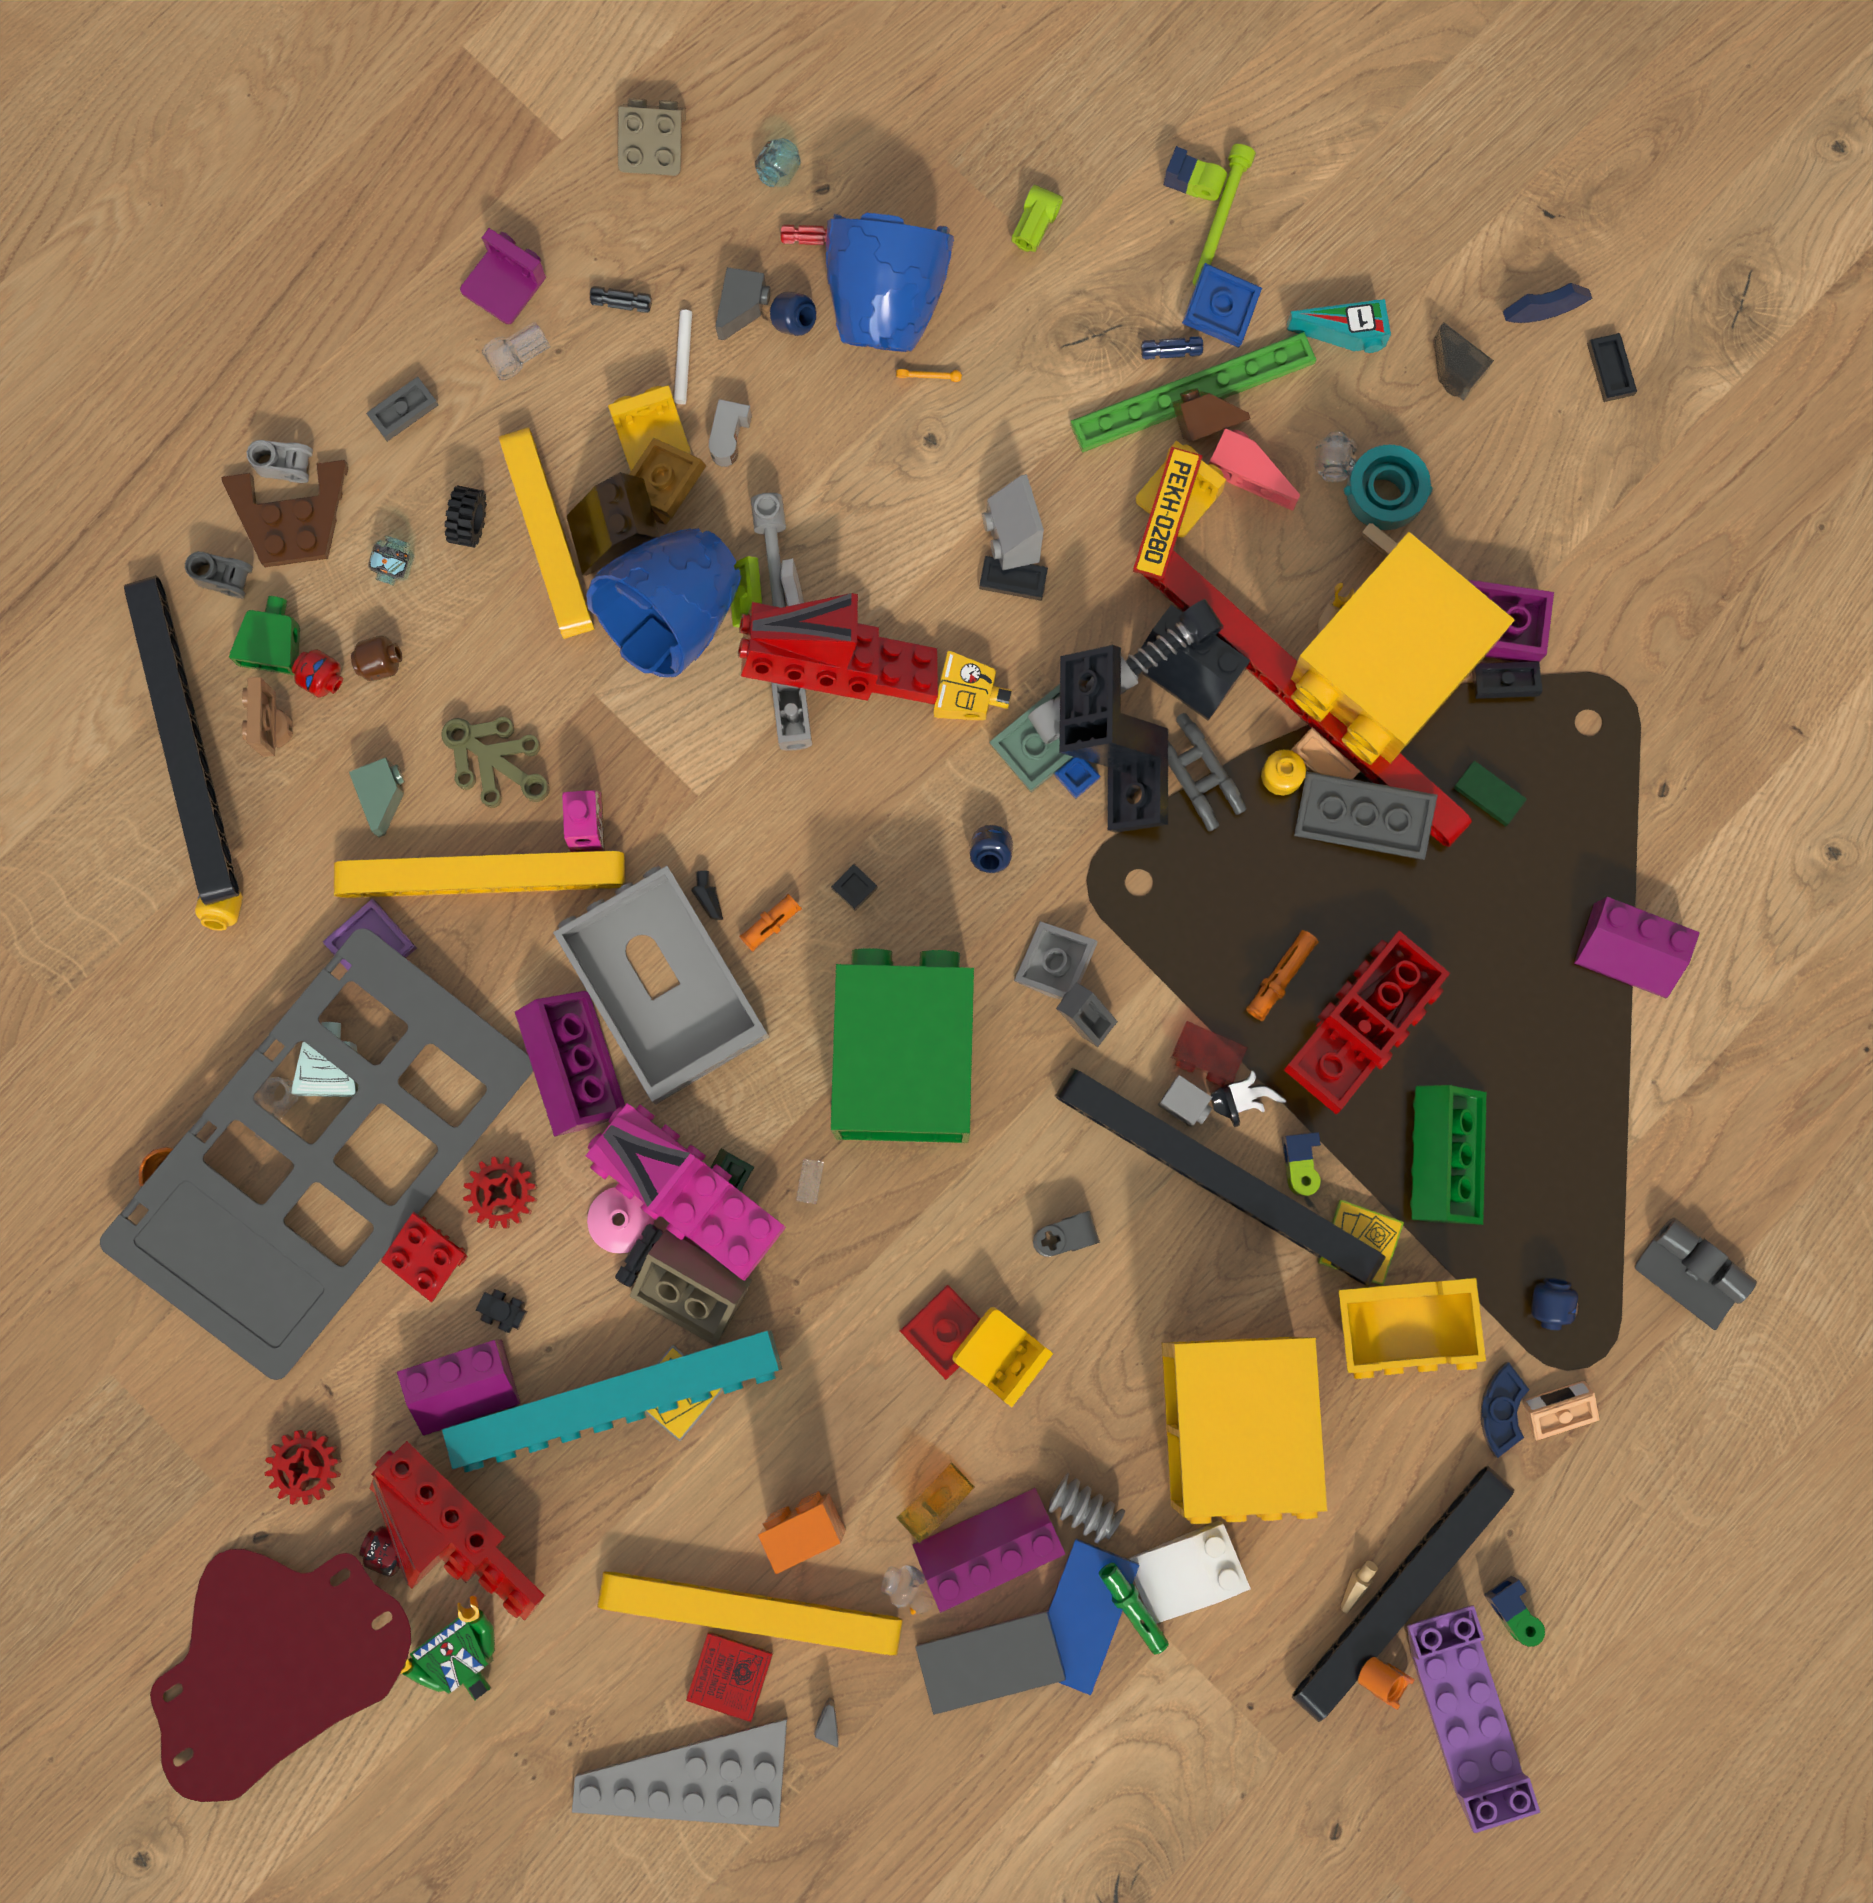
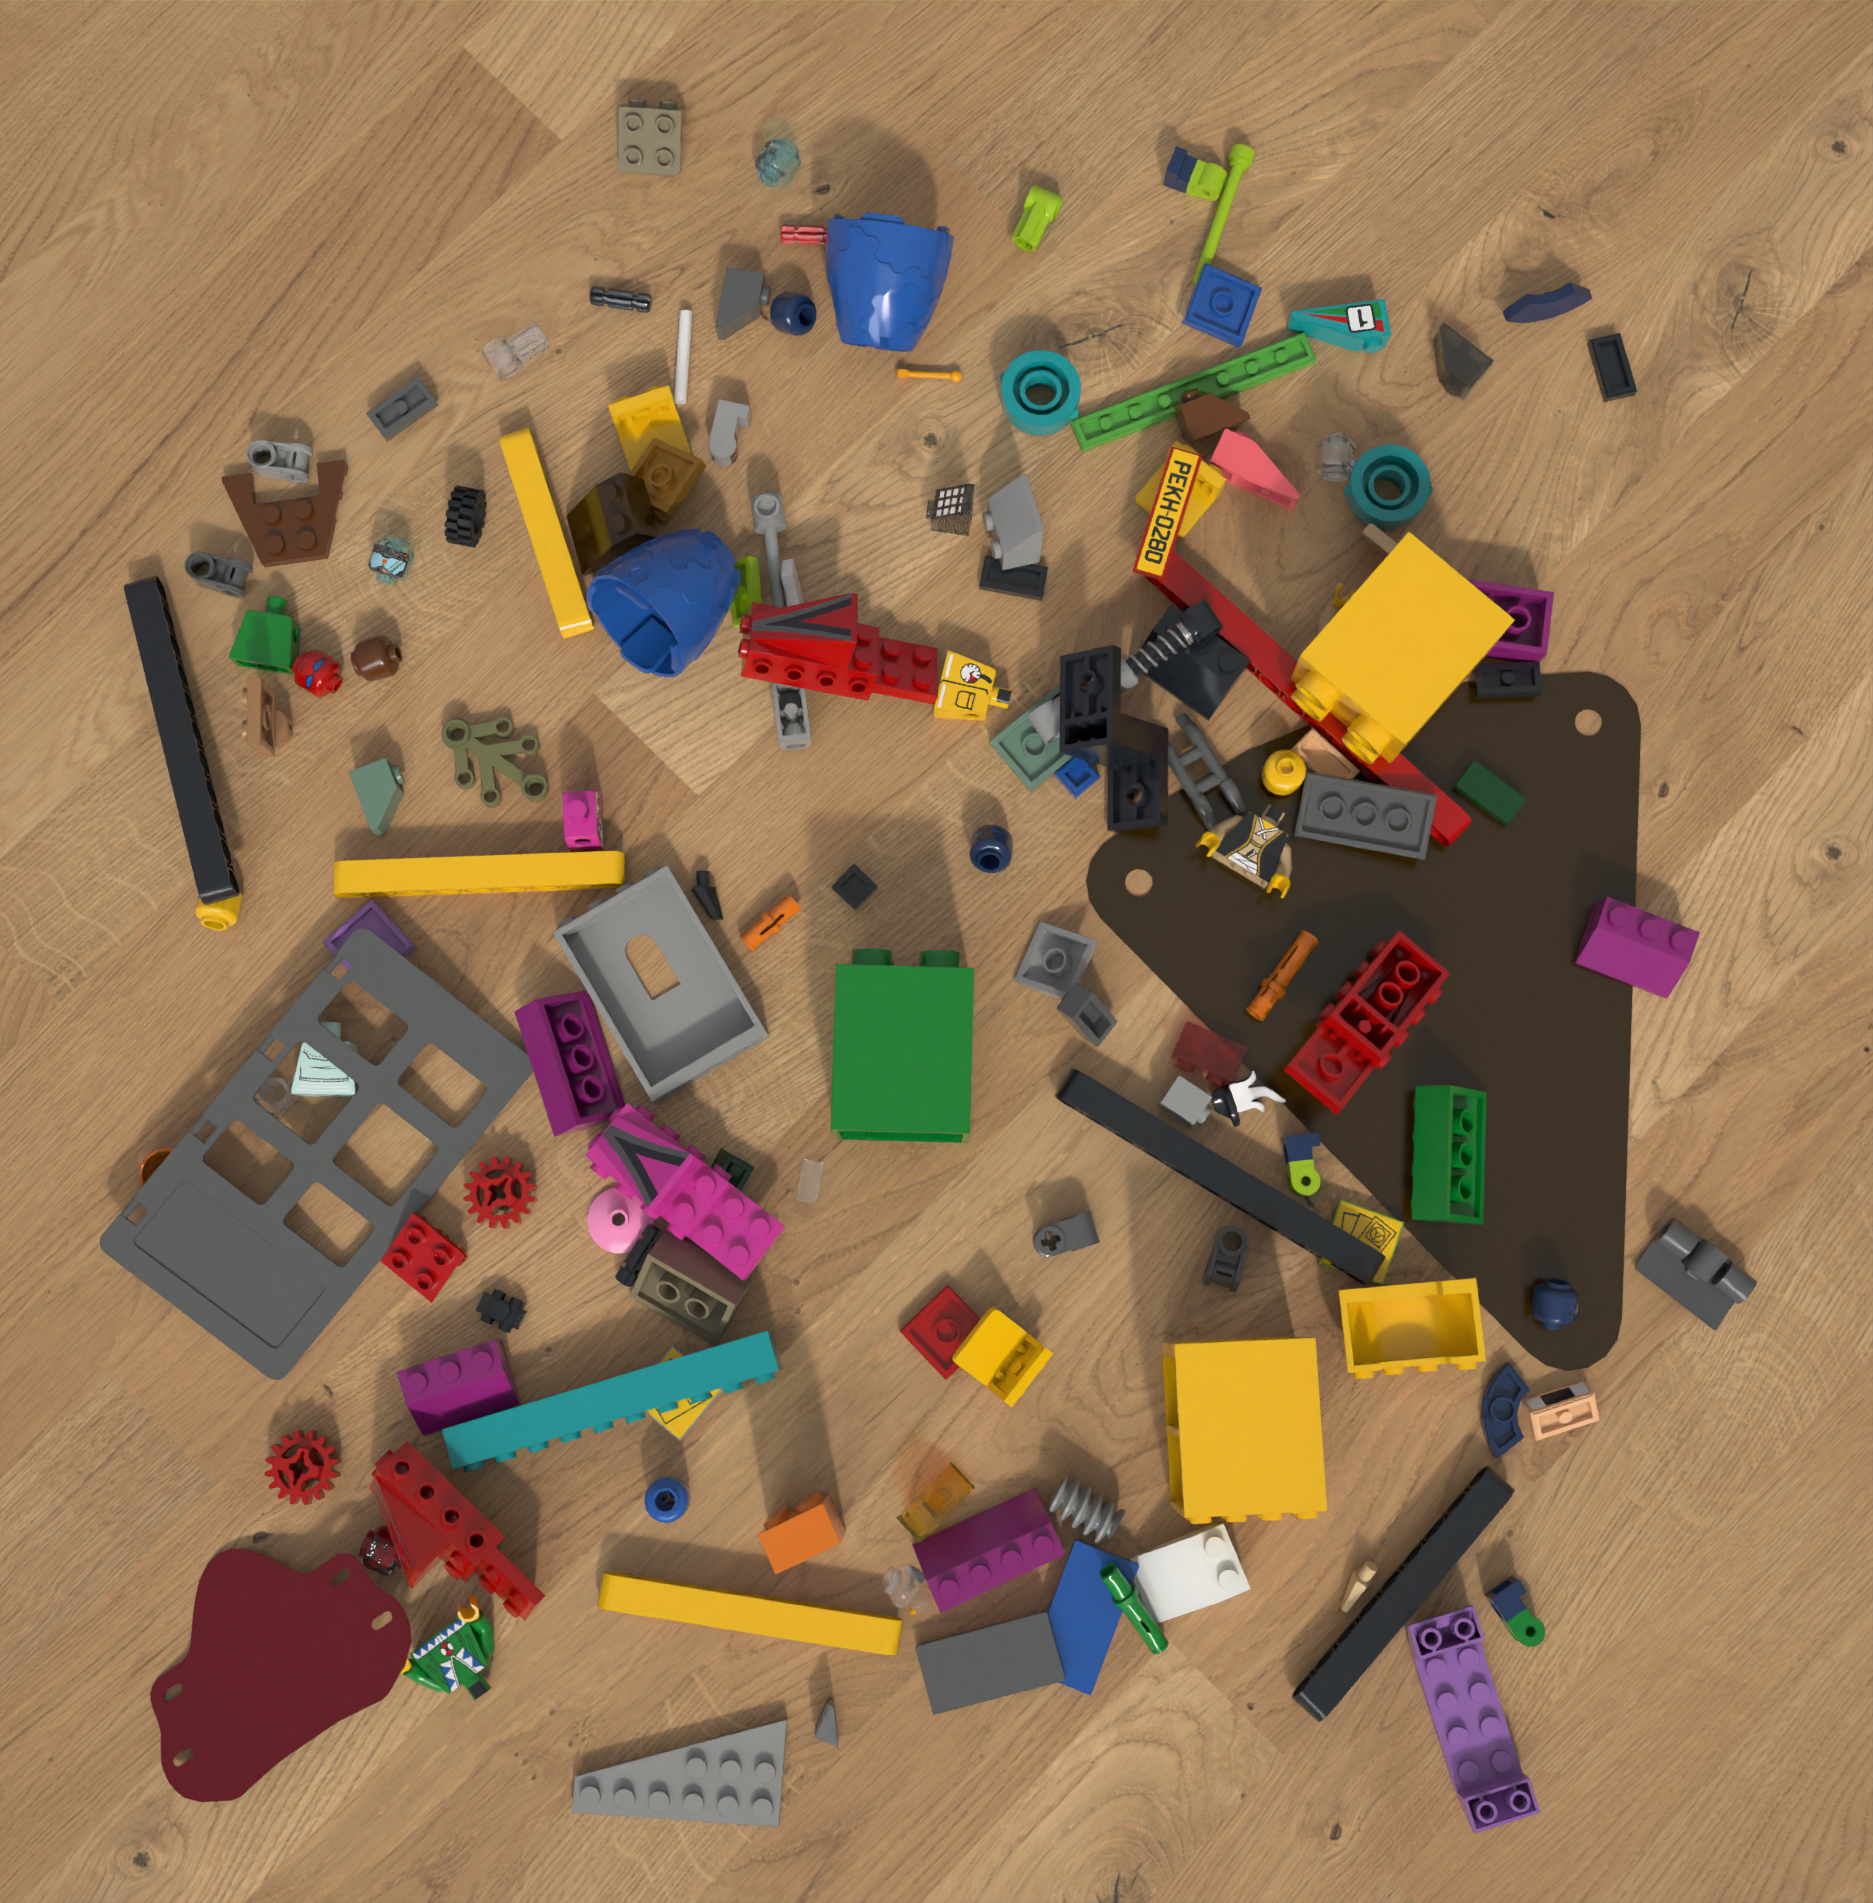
magenta bracket [460,228,546,324] -> none
red tile [686,1632,773,1722] -> none
dark blue axle [1141,336,1203,360] -> none
orange piece [1358,1657,1415,1710] -> none
none -> blue head [644,1476,691,1523]
none -> clear smoke slope [926,483,975,536]
none -> teal piece [1000,350,1081,436]
none -> torso [1195,804,1292,898]
none -> dark grey piece [1203,1226,1248,1292]

